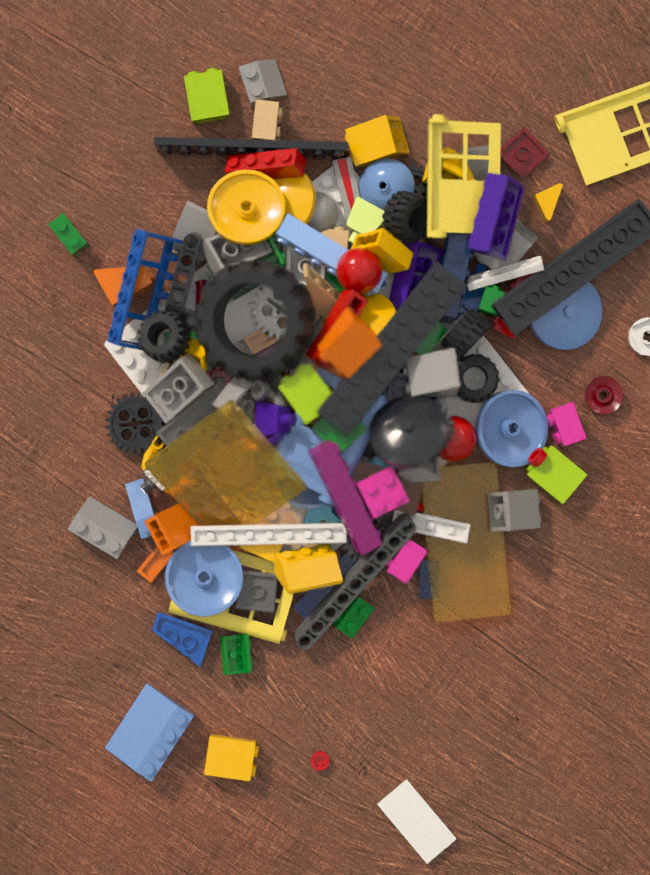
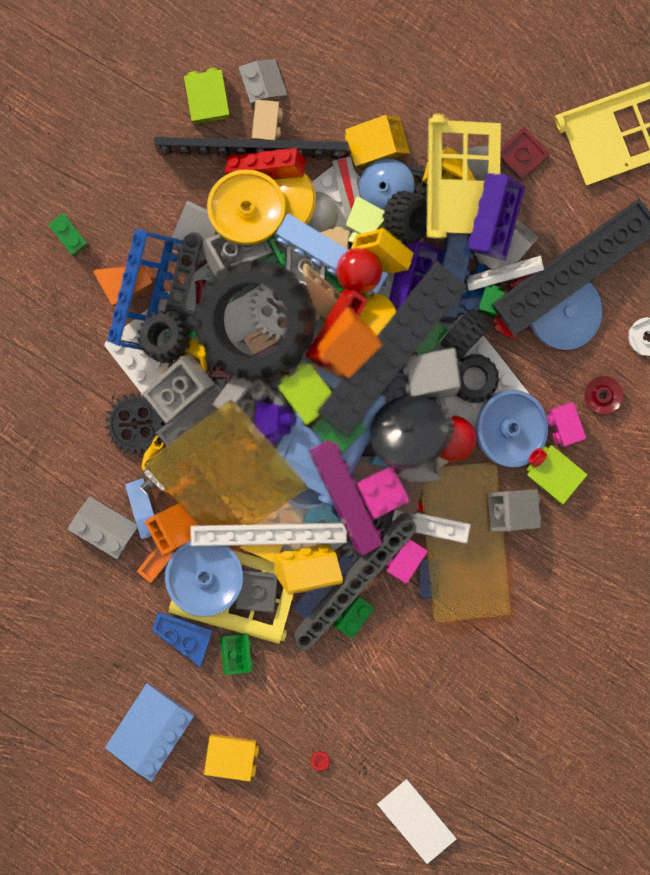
yellow slope [533,183,563,223] -> none

